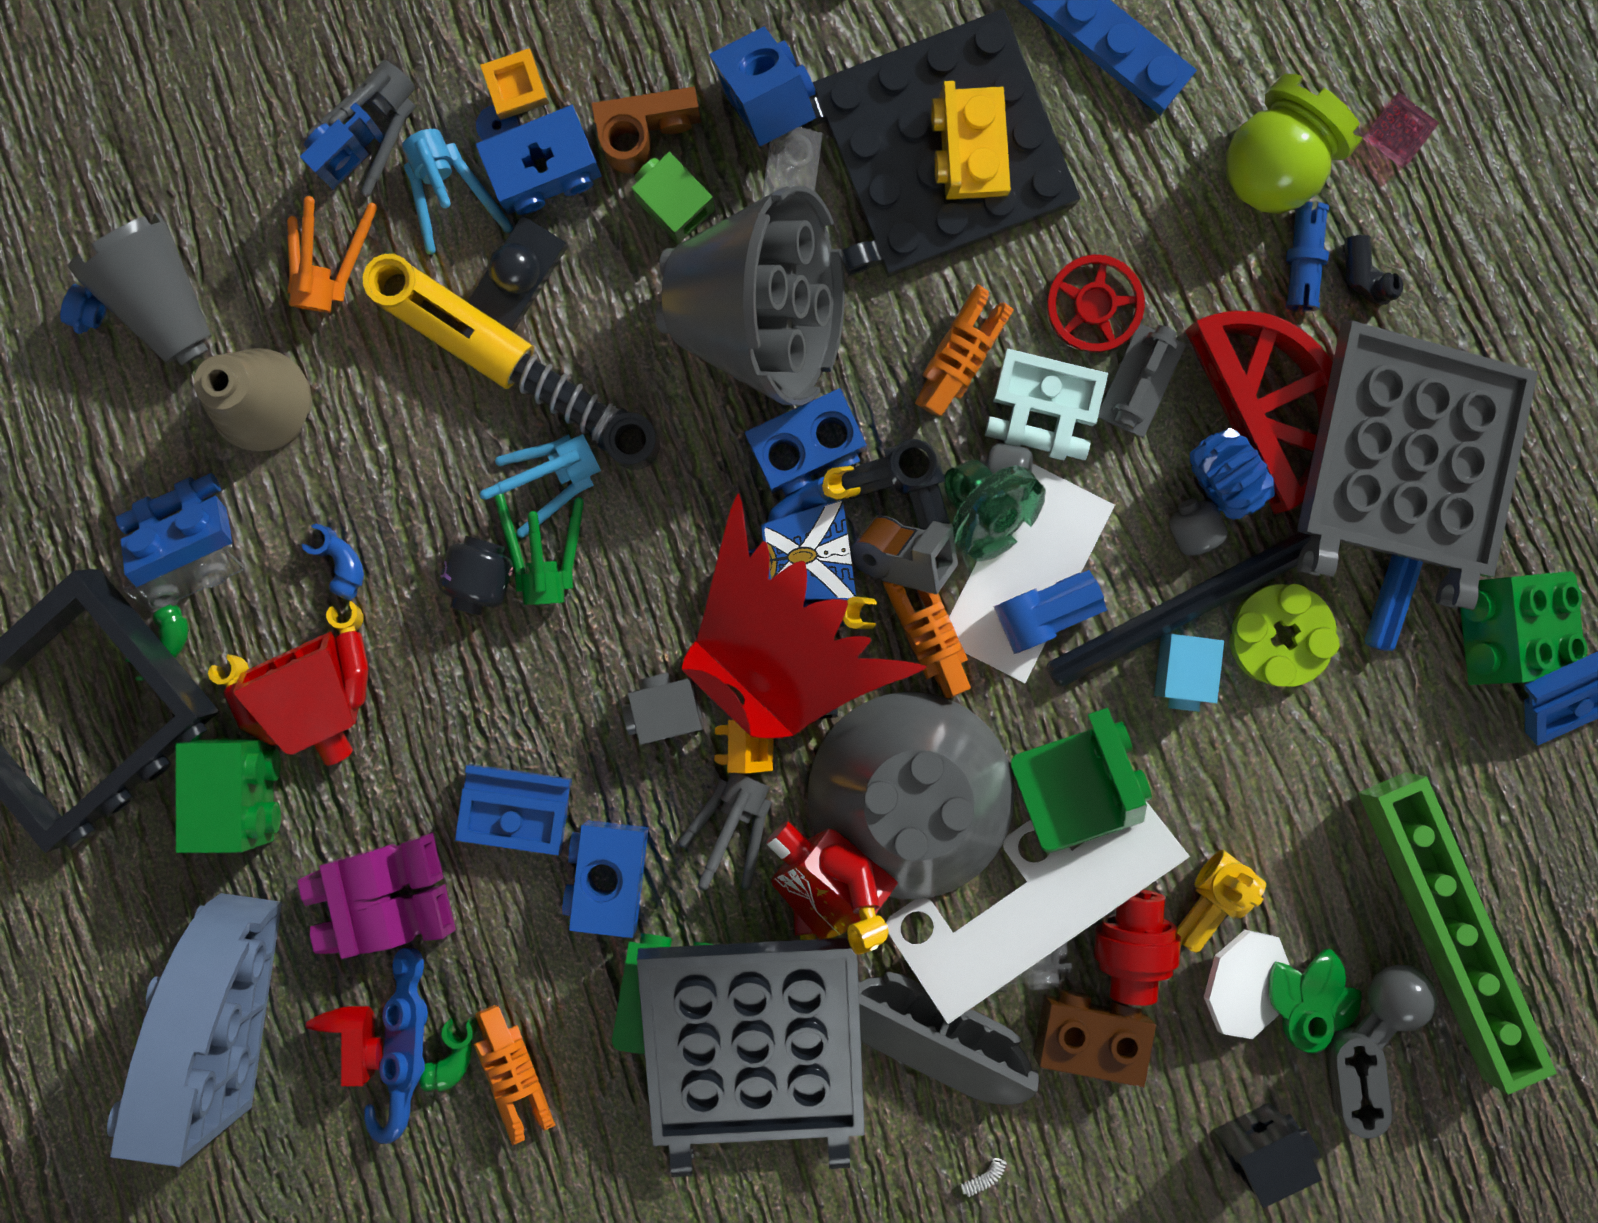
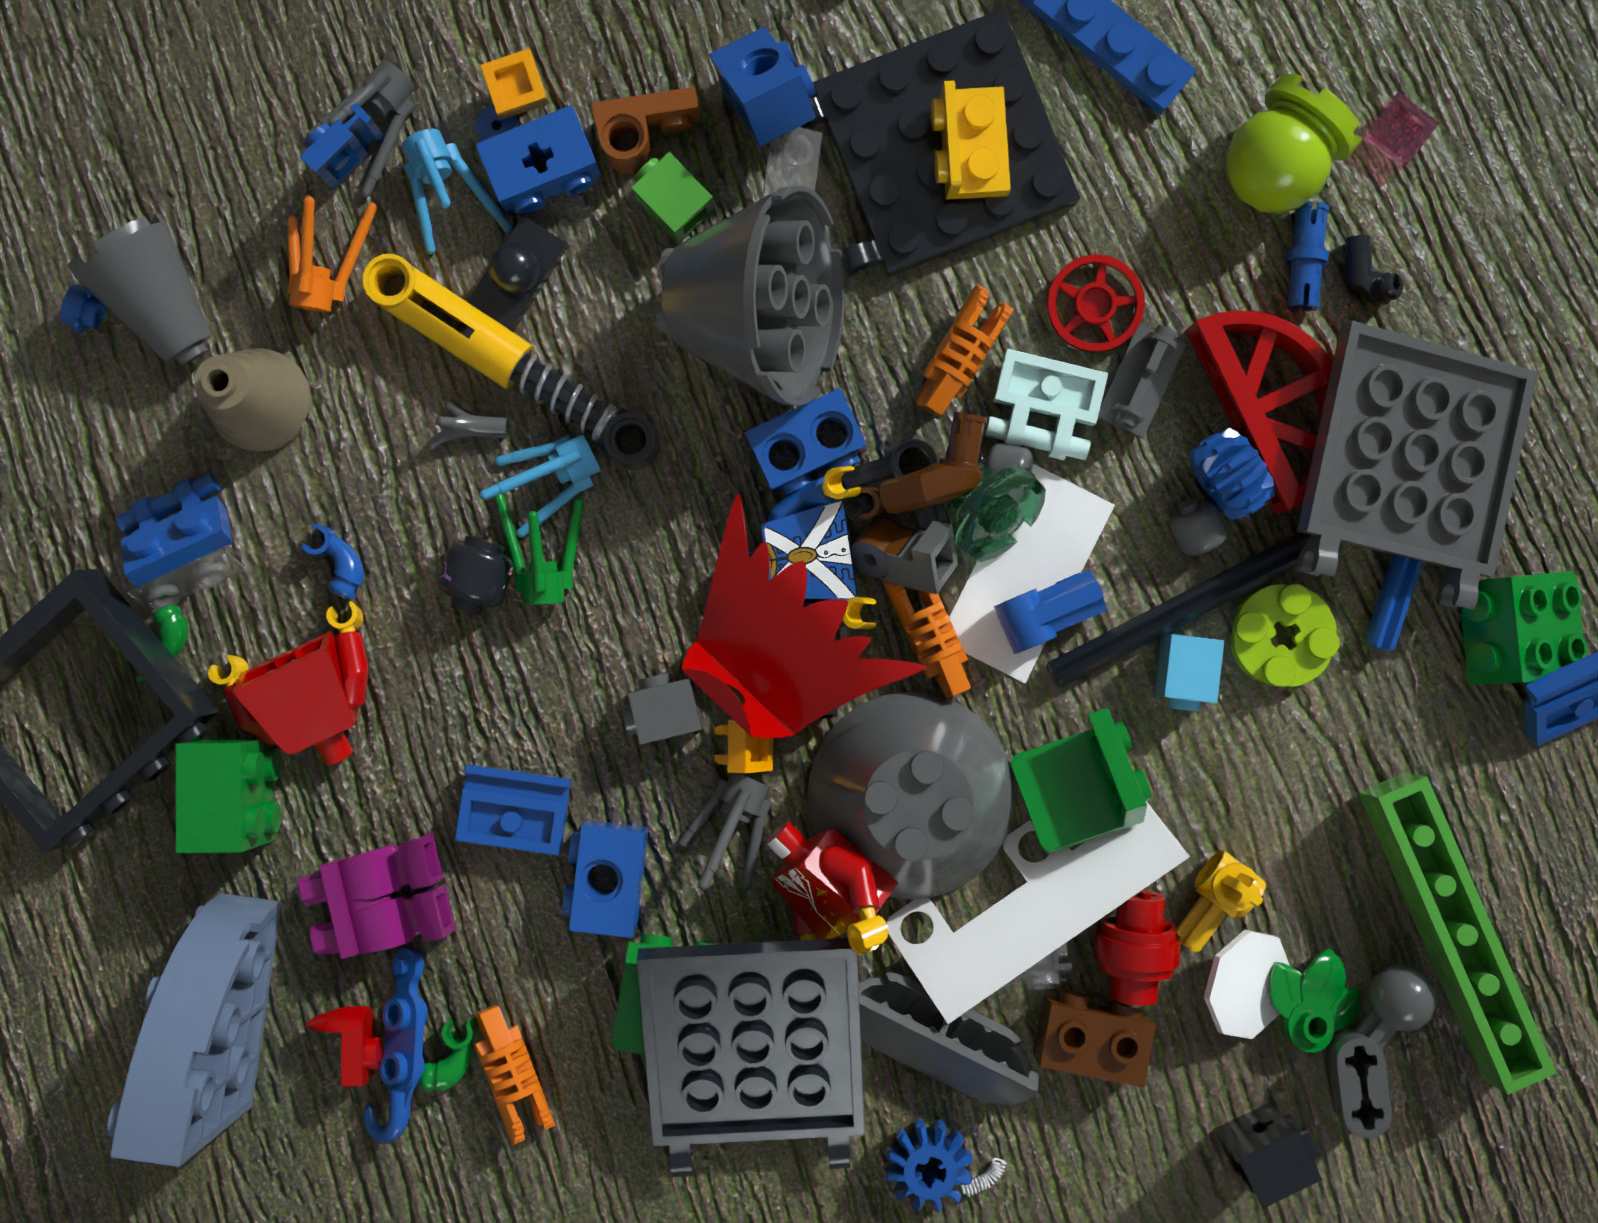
none -> dark grey bar [426,401,507,450]
none -> reddish brown arm [855,411,987,519]
none -> blue gear [884,1119,973,1213]

